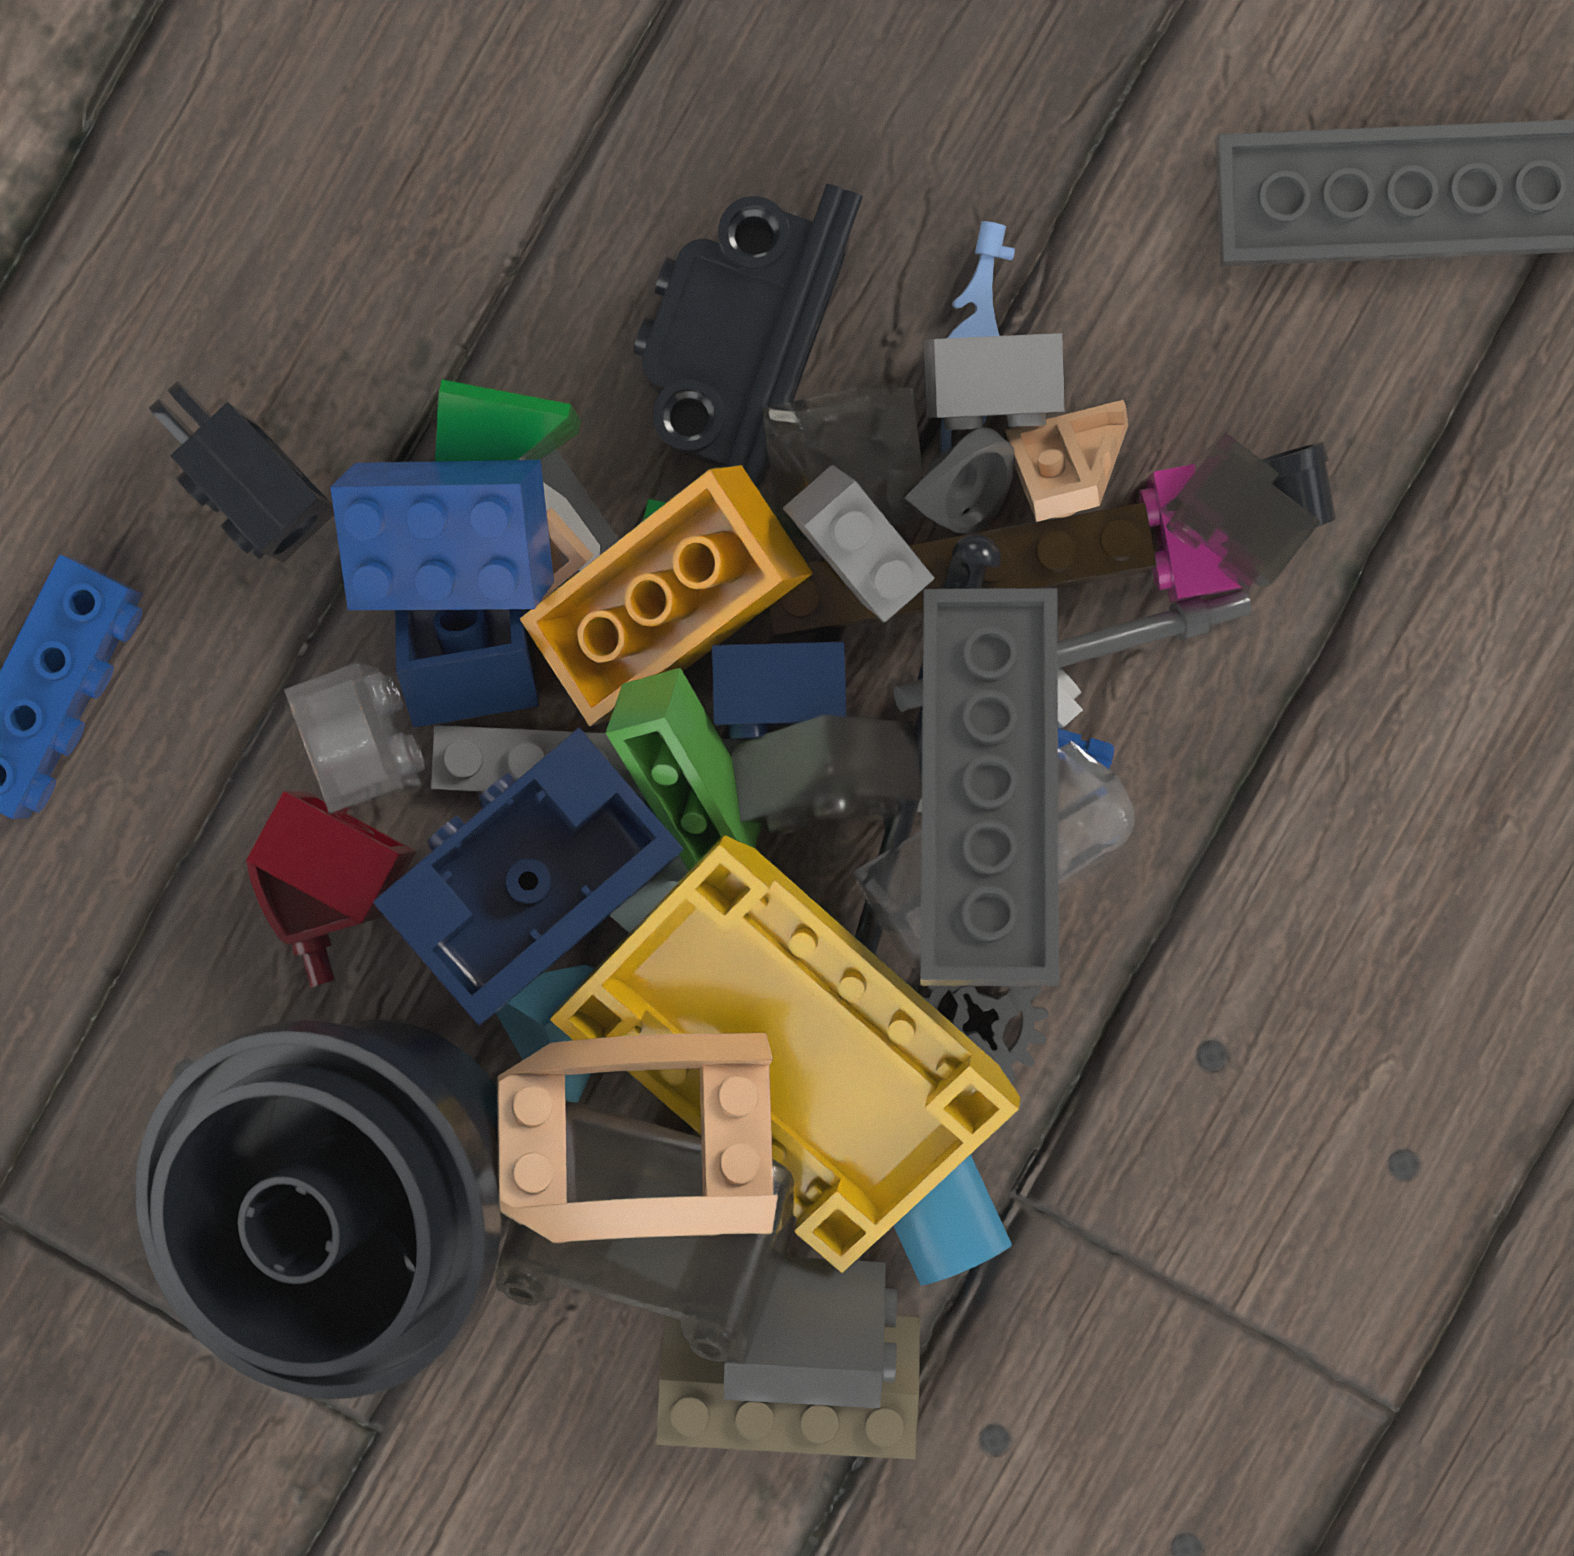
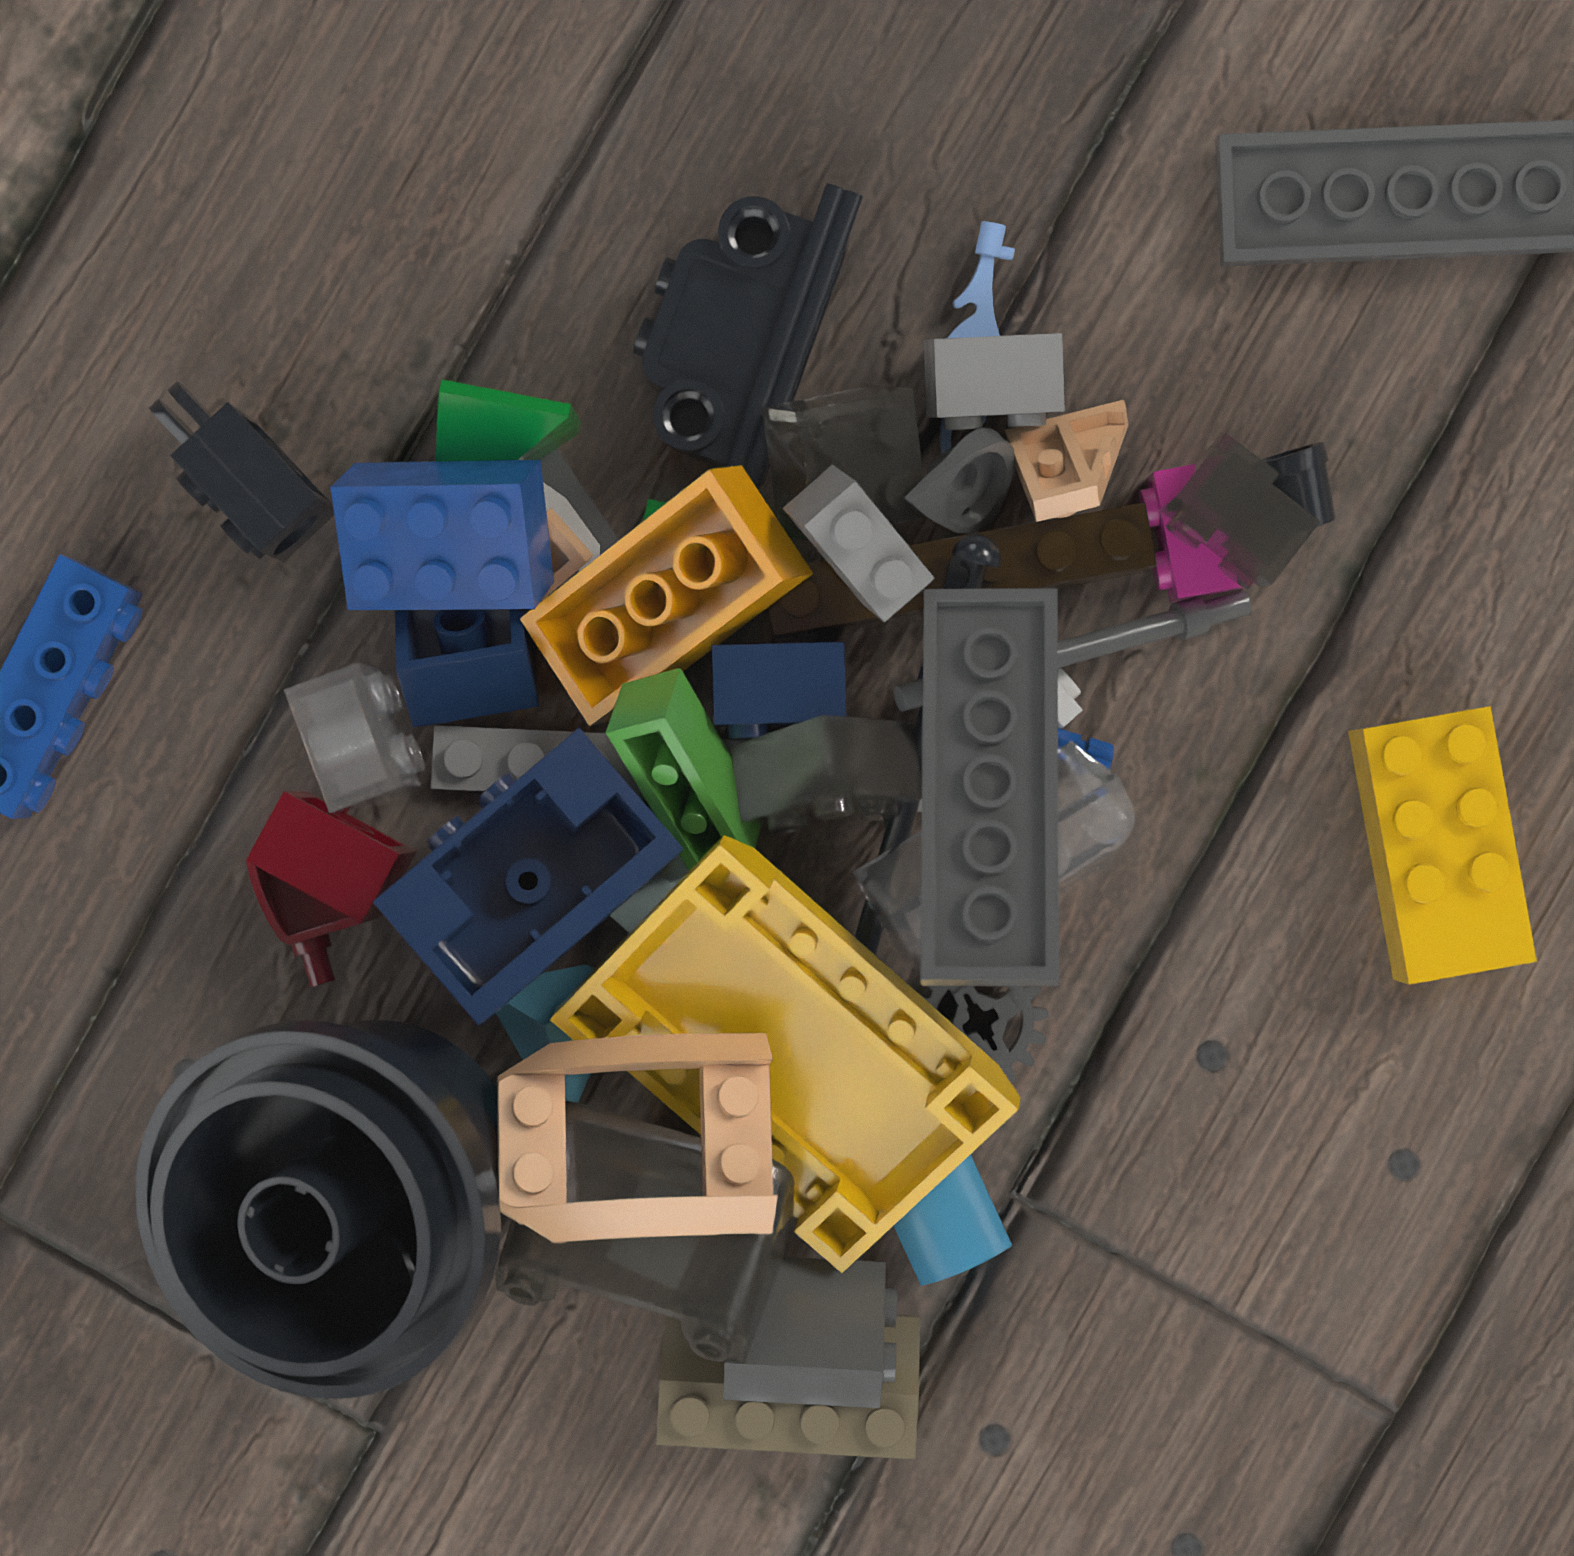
none -> yellow brick [1348,706,1537,985]

